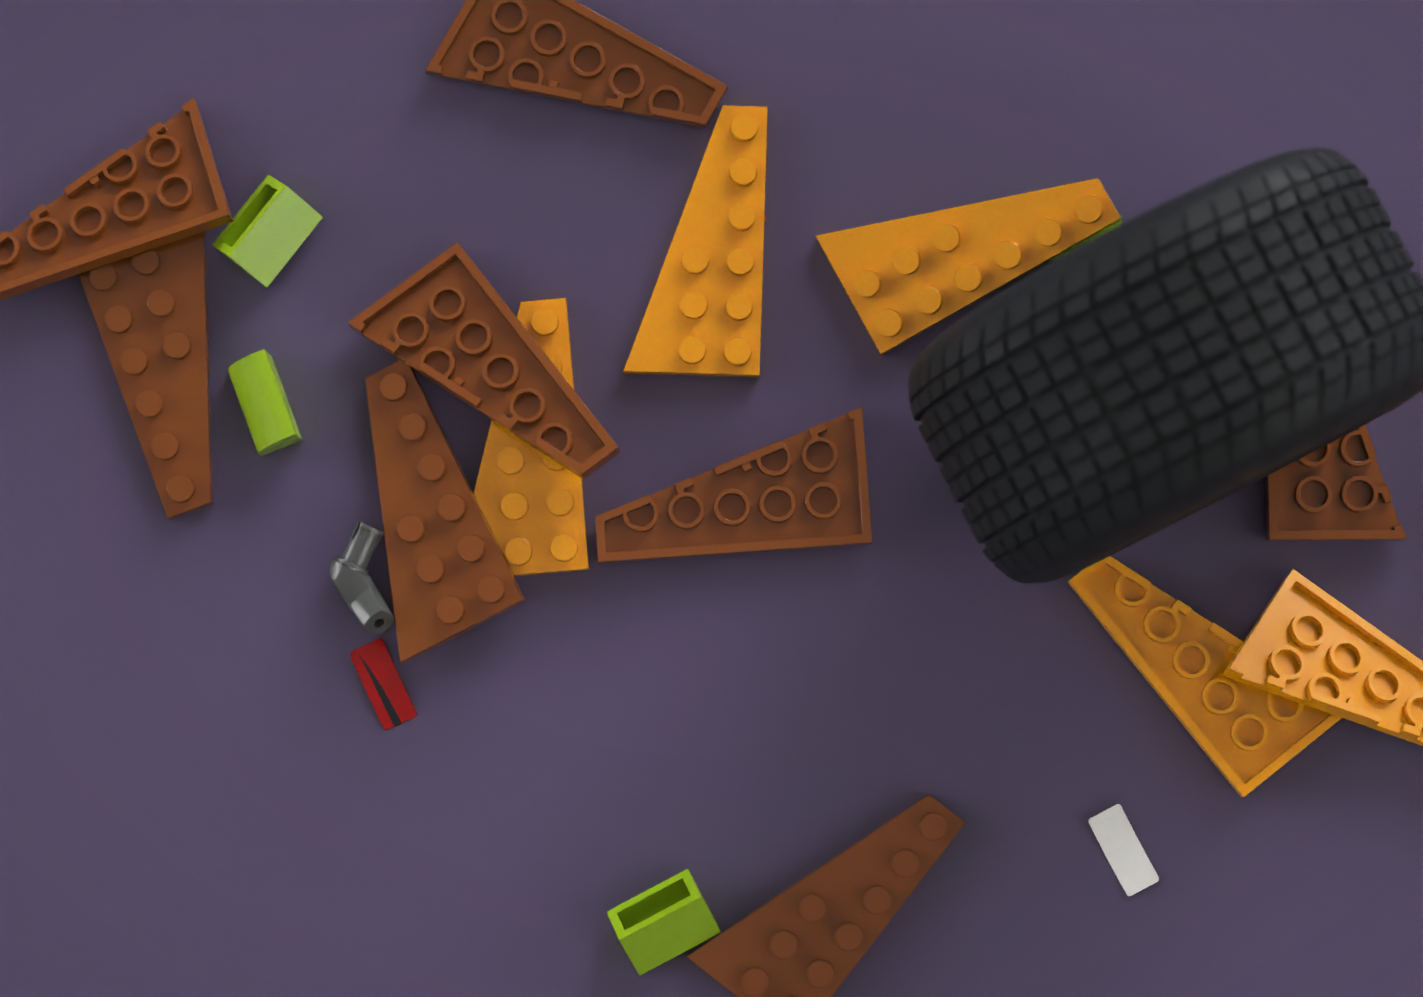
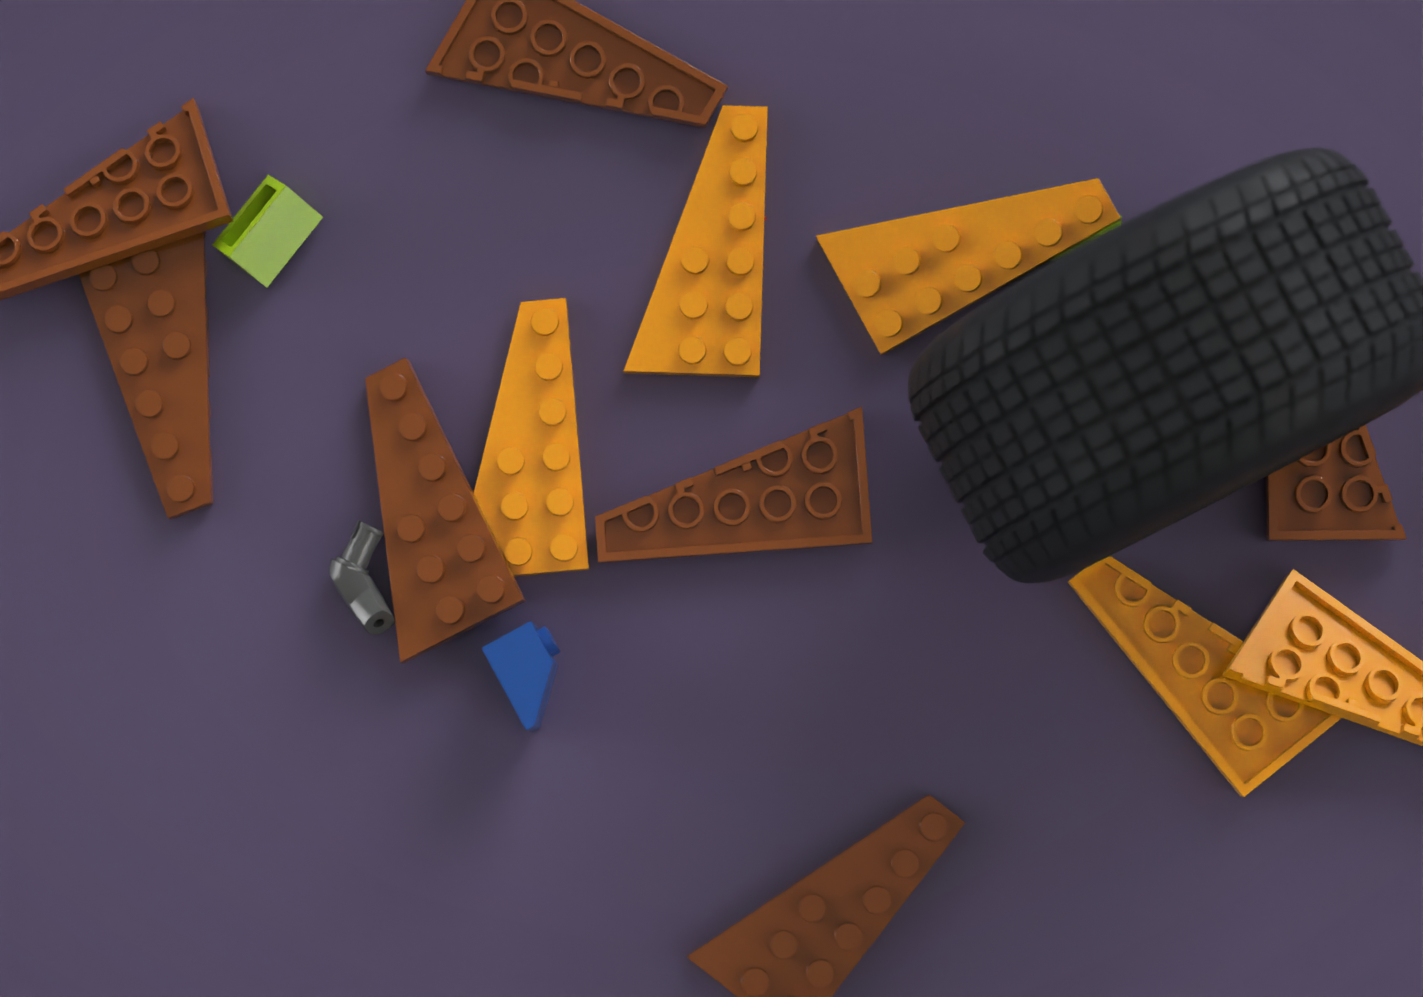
lime brick [227,349,302,456] -> none
dark orange wing [347,242,620,480] -> none
red sticker [350,638,417,730] -> none
lime brick [606,868,721,976] -> none
white sticker [1088,804,1159,896] -> none
none -> blue slope [481,621,561,732]

